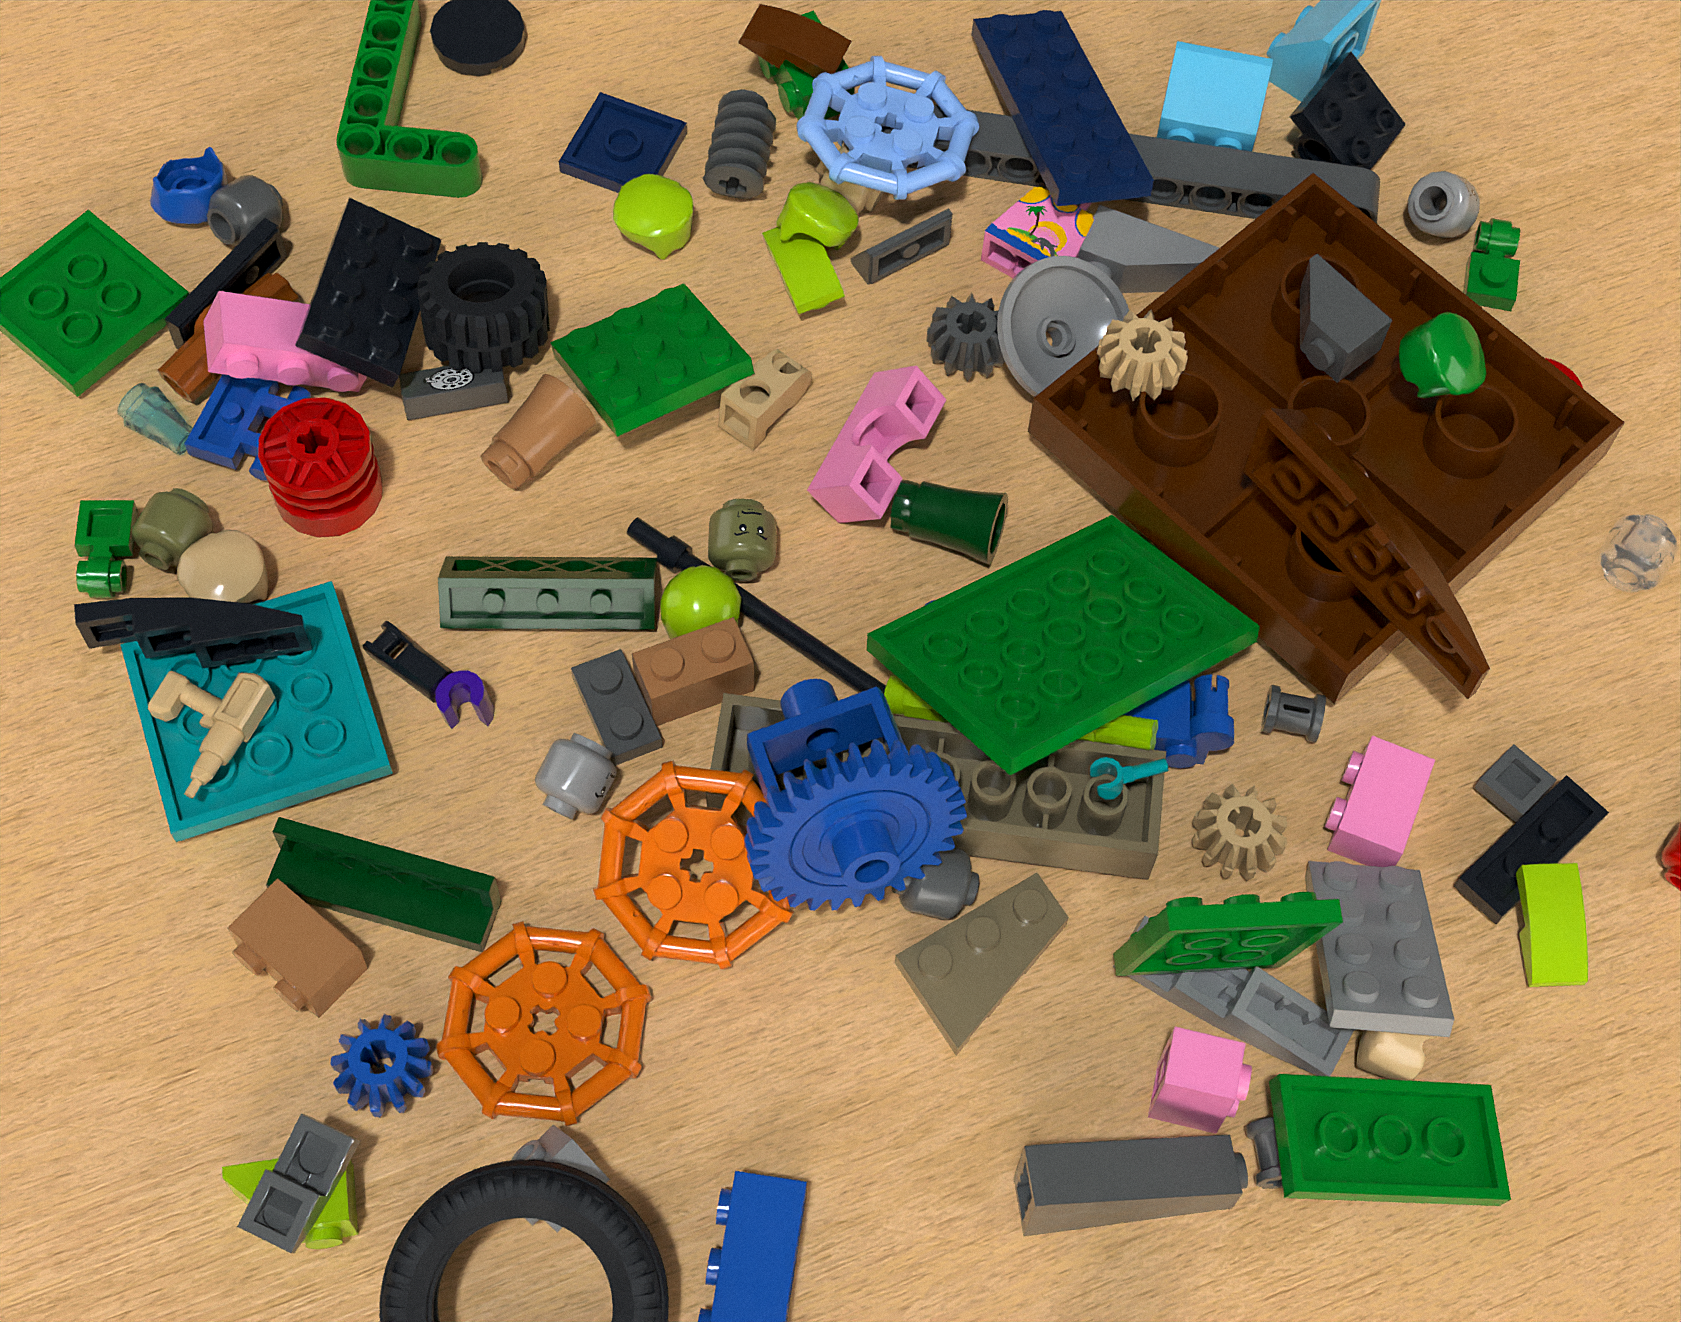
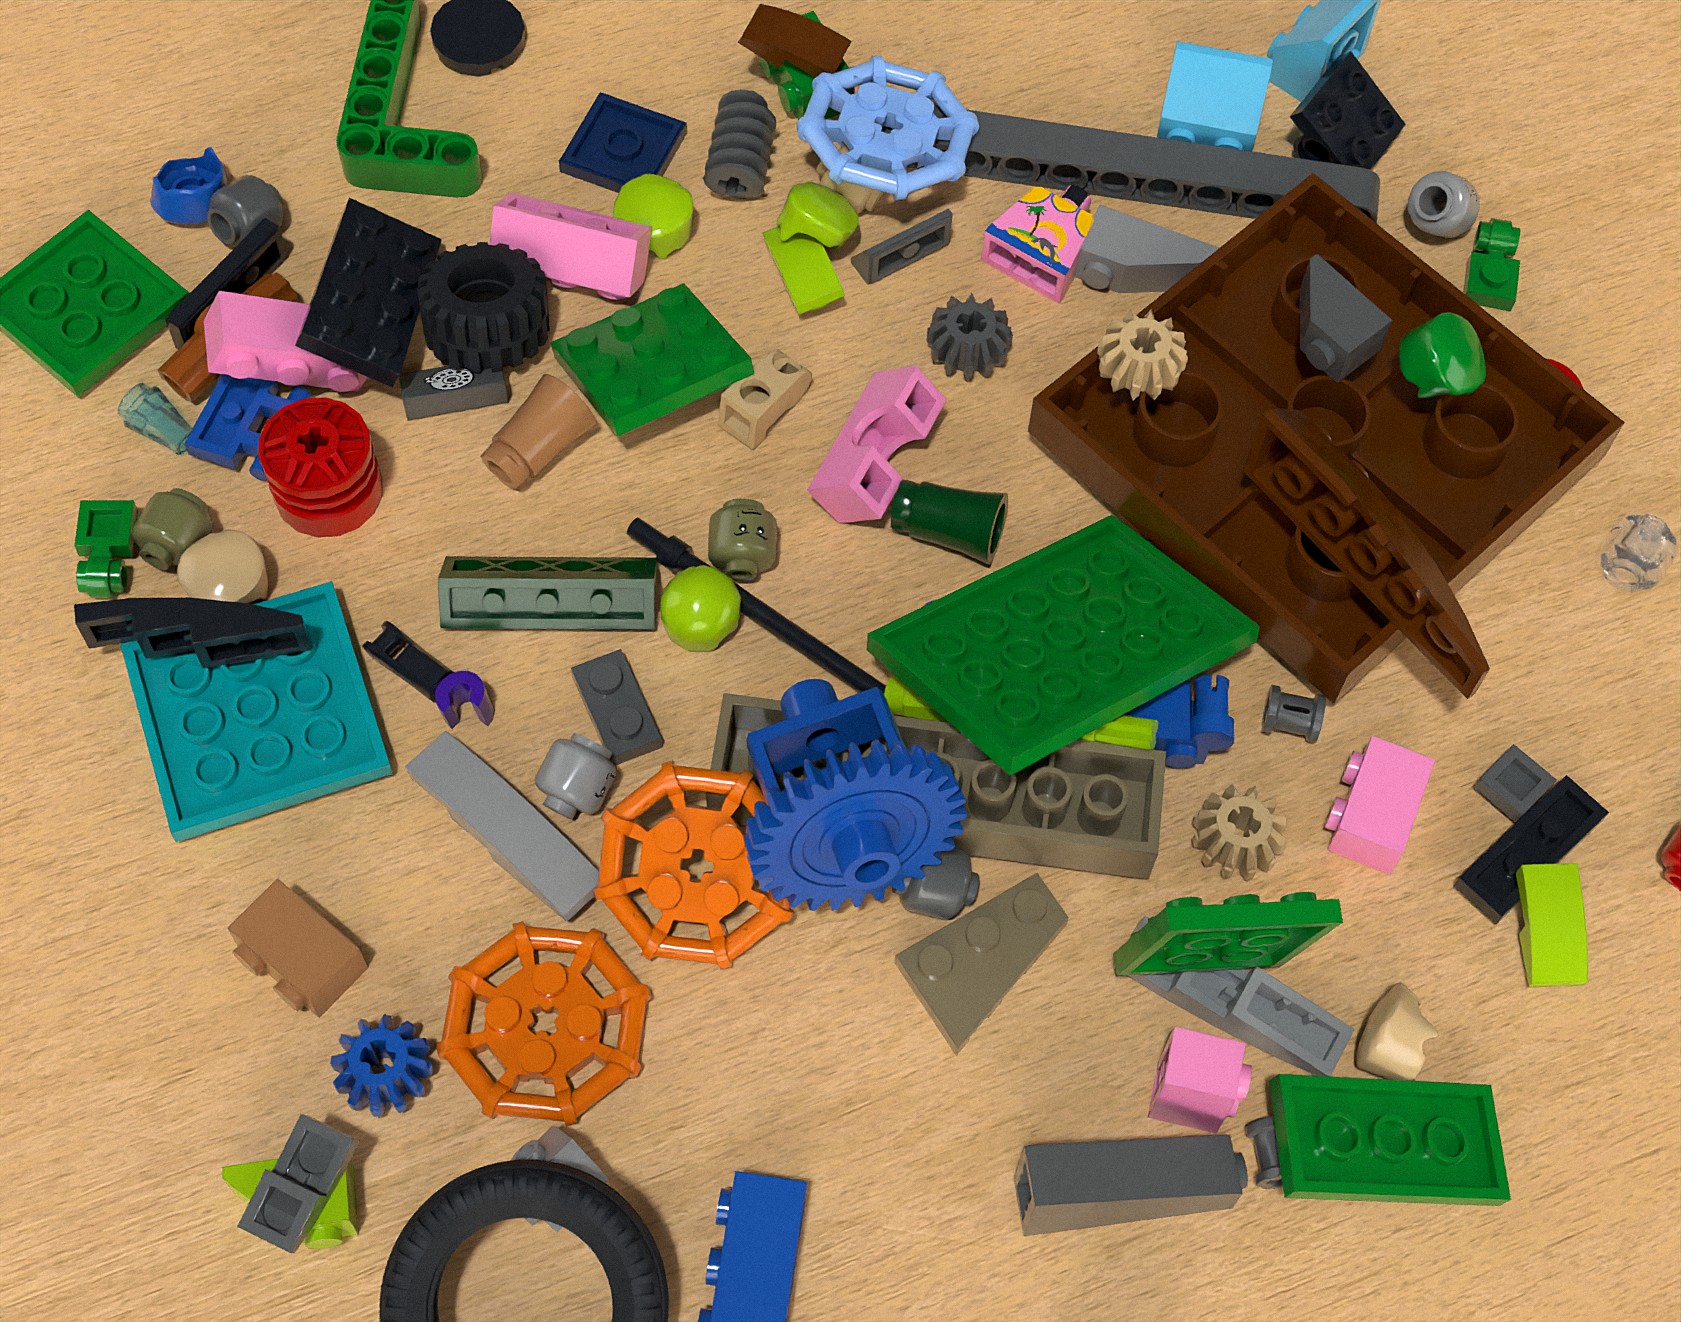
tan piece [148,670,275,799] -> none
dark green fence [266,817,502,952] -> none
medium nougat brick [632,617,754,726] -> none
dark blue plate [971,10,1154,206] -> none
light grey dish [997,256,1129,397] -> none
teal hand [1090,757,1168,799] -> none
light grey plate [1305,861,1454,1037] -> none
none -> light grey slope [405,731,599,922]
none -> bright pink brick [489,192,652,299]

